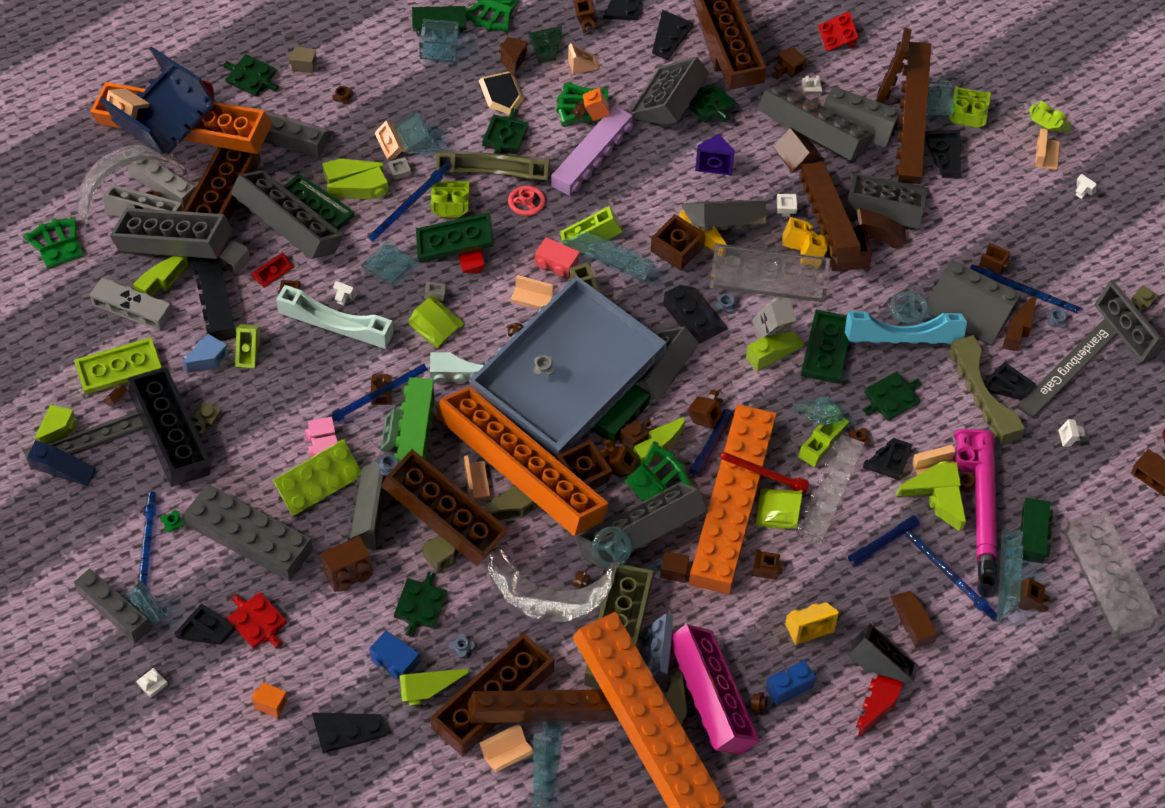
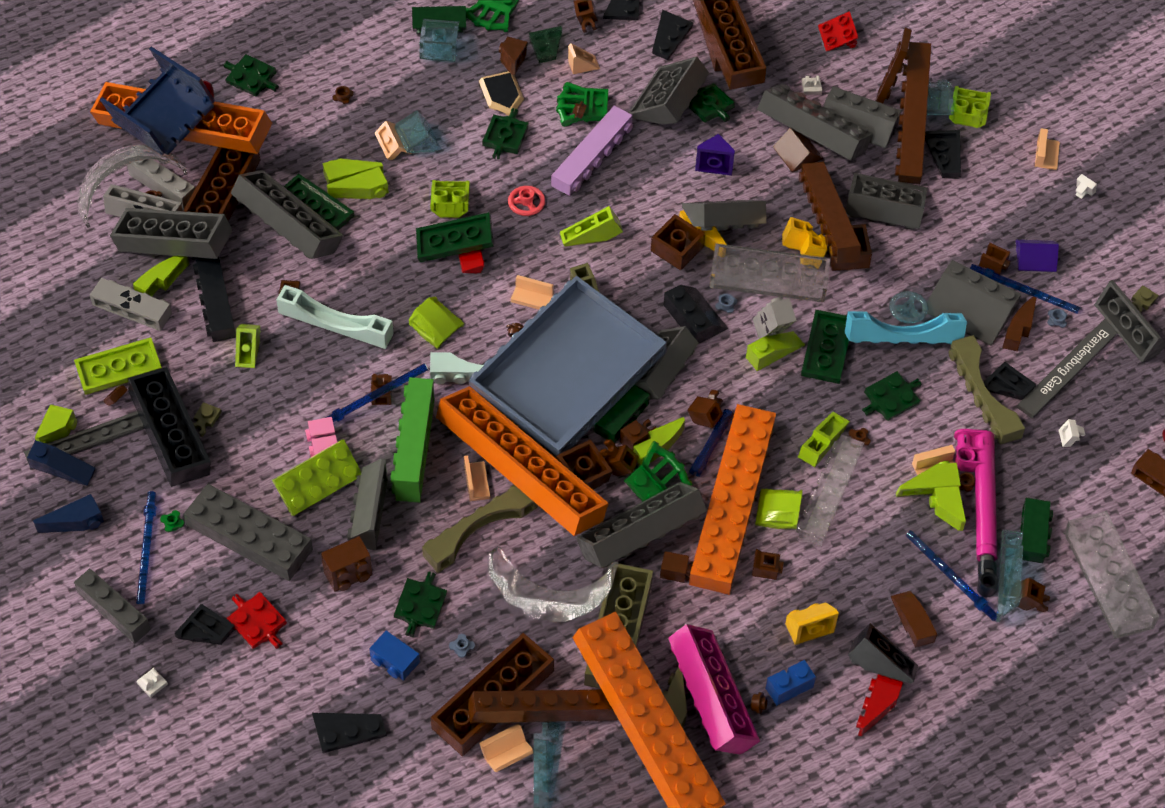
green plate [23,217,84,270] -> none
light nougat panel [107,88,149,119] -> none
clear light blue wing [122,582,166,627] -> none
medium blue slope [183,334,229,373] -> none
light grey brick [219,241,250,275] -> none
red slope [250,252,294,288] -> none
orange brick [252,682,288,718] -> none
dark grey slope [264,111,334,158] -> none
dark tan brick [289,46,317,73] -> none
white tile [333,281,357,305] -> none
clear light blue plate [361,241,416,287] -> none
clear blue bar [367,162,452,242] -> none
sand blue plate [376,454,398,476] -> none
sand green plate [380,408,401,452] -> none
reddish brown brick [381,449,509,567] -> none
light grey plate [387,157,411,180] -> none
lime slope [400,668,468,705] -> none
light grey plate [424,282,445,301] -> none
olive arch [435,149,550,180] -> none
light grey plate [534,355,554,375] -> none
coral brick [535,237,580,278] -> none
clear light blue wedge [562,231,655,281] -> none
reddish brown plate [573,569,590,592] -> none
orange brick [583,88,610,121] -> none
clear light blue piece [592,526,632,569] -> none
sand blue plate [640,613,674,681] -> none
red piece [720,452,809,495] -> none
reddish brown brick [773,46,806,79] -> none
white tile [777,194,797,217] -> none
clear light blue wing [792,396,843,425] -> none
clear blue piece [848,515,920,566] -> none
reddish brown slope [857,209,907,248] -> none
black wing [863,438,913,480] -> none
lime slope [1029,101,1073,132] -> none
none -> dark blue slope [33,494,104,533]
none -> dark purple slope [1016,239,1059,272]

